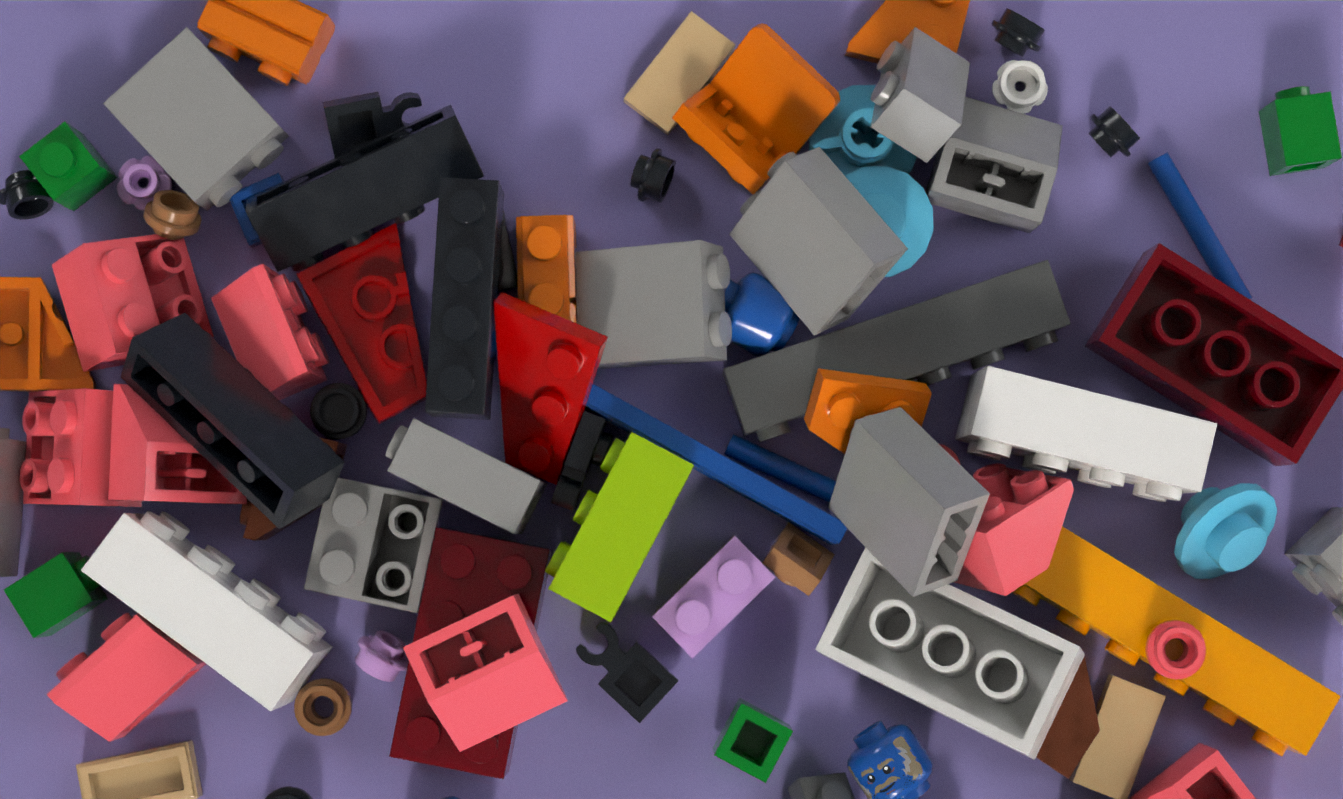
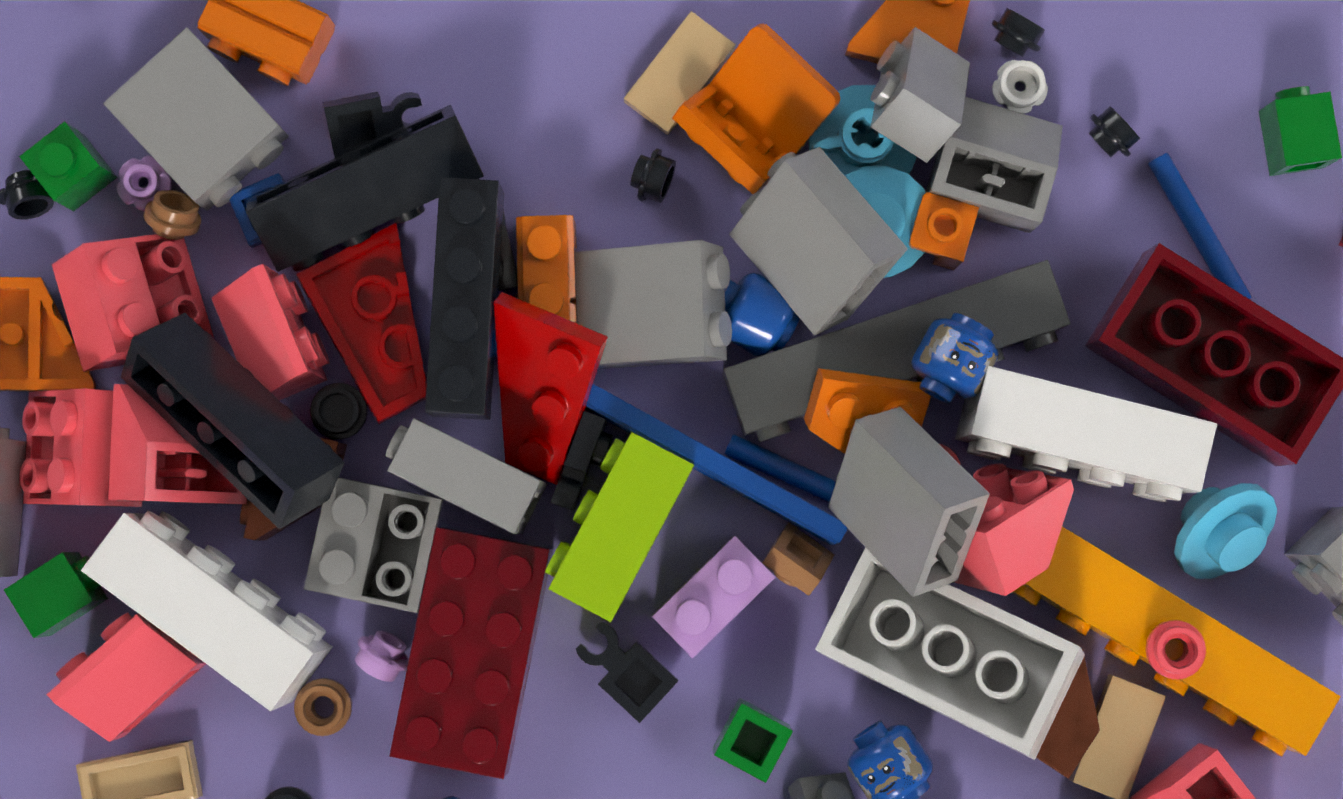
coral slope [403,593,568,752] -> none
none -> orange bracket [908,192,979,271]
none -> blue head [911,313,999,404]

